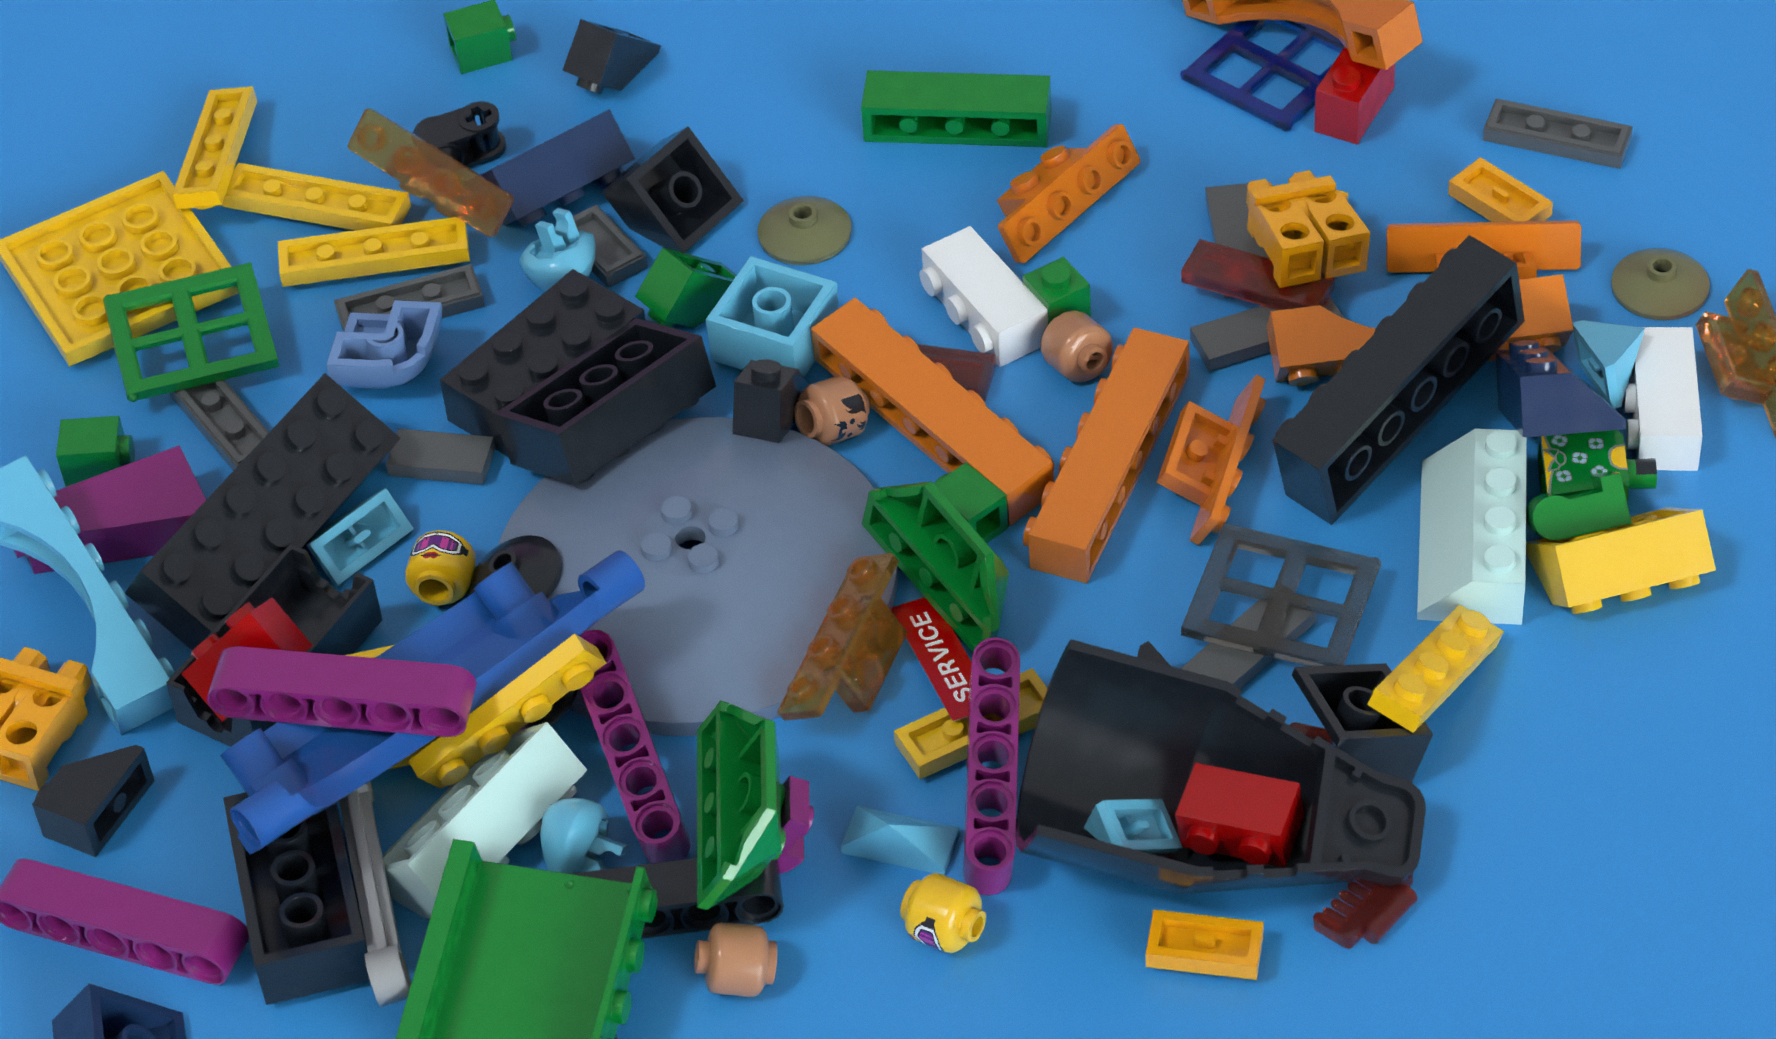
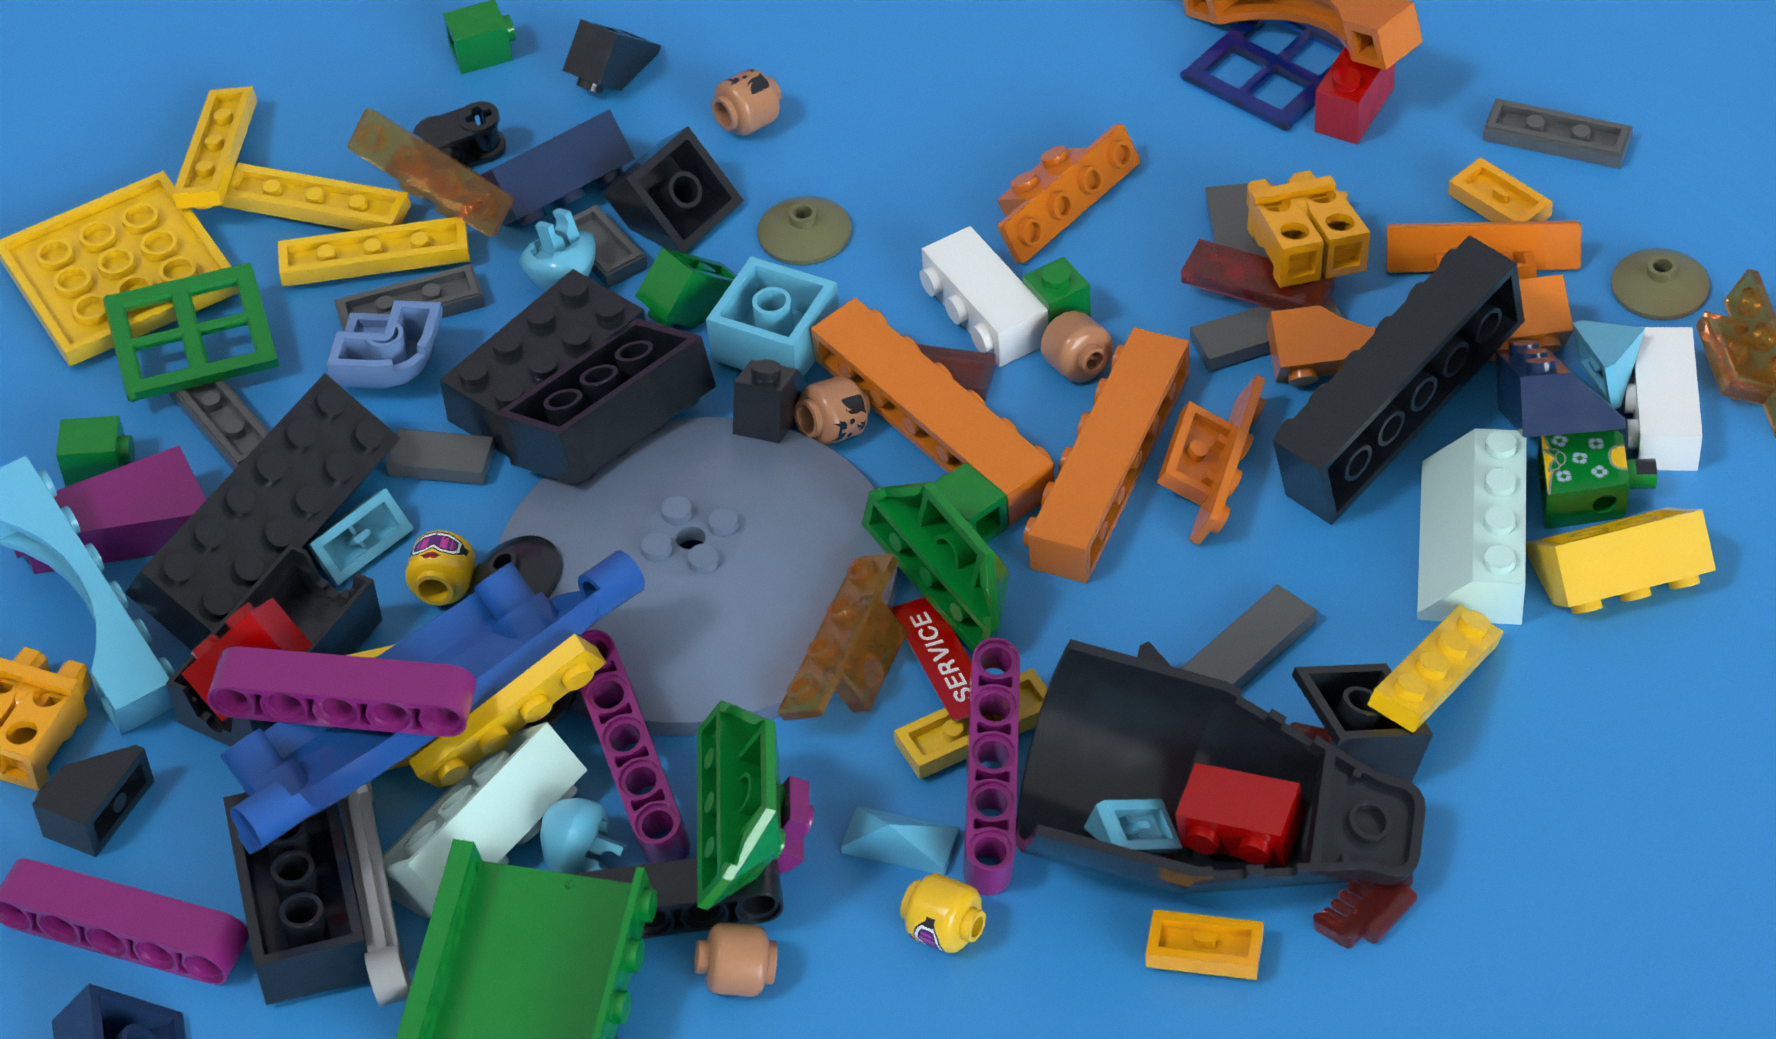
green brick [861,70,1052,147] -> none
clear smoke window [1181,523,1381,666] -> none
green leg [1526,471,1631,540] -> none
none -> nougat head [711,69,782,136]

